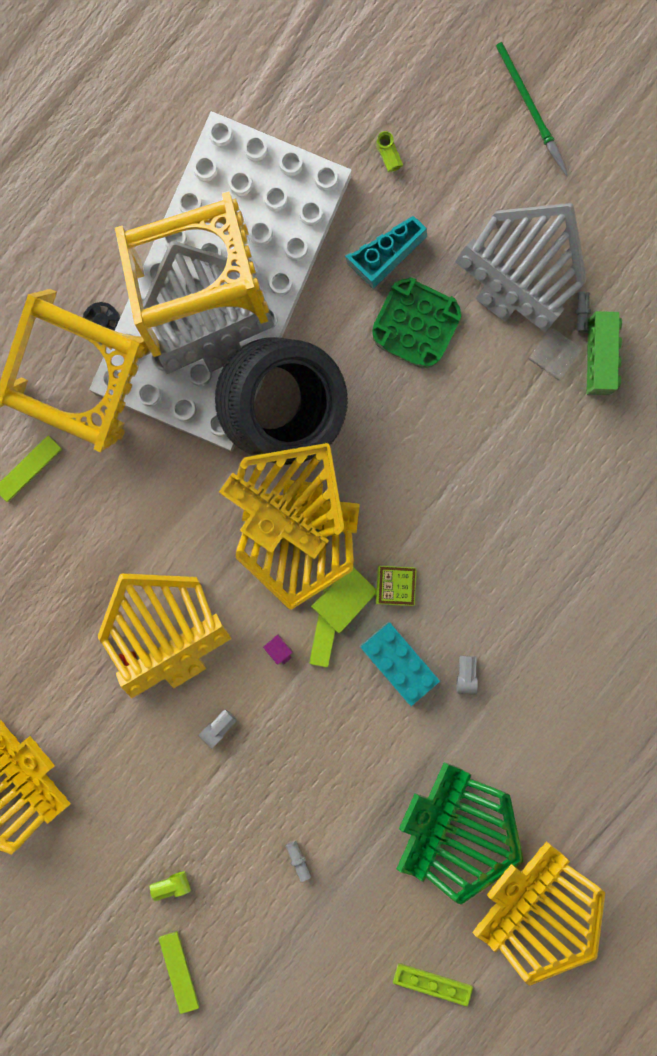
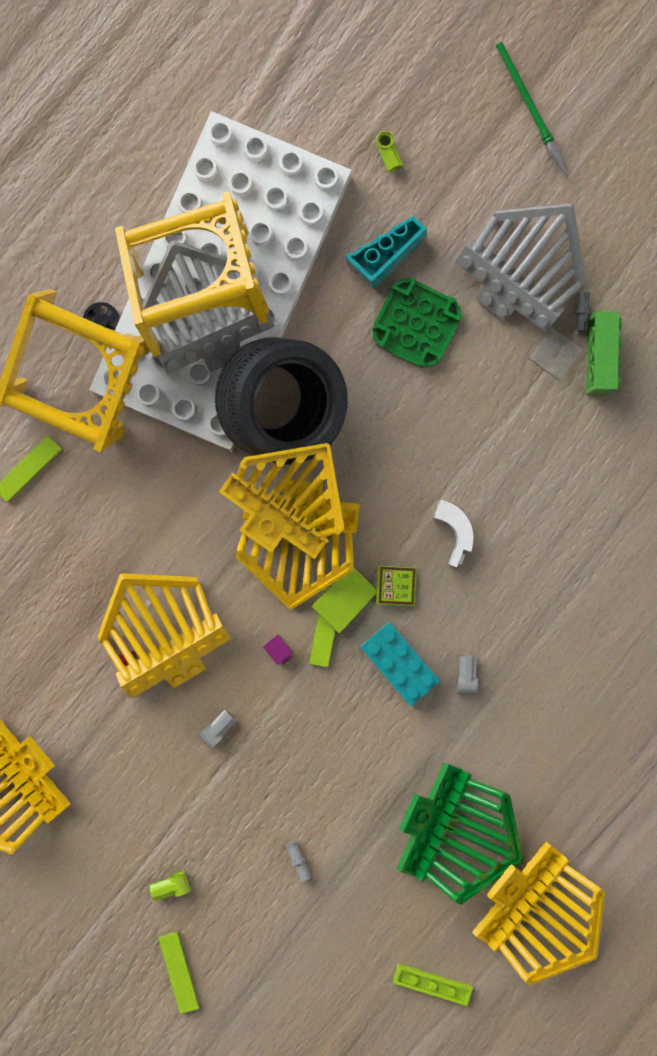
none -> white arch [433,499,474,567]

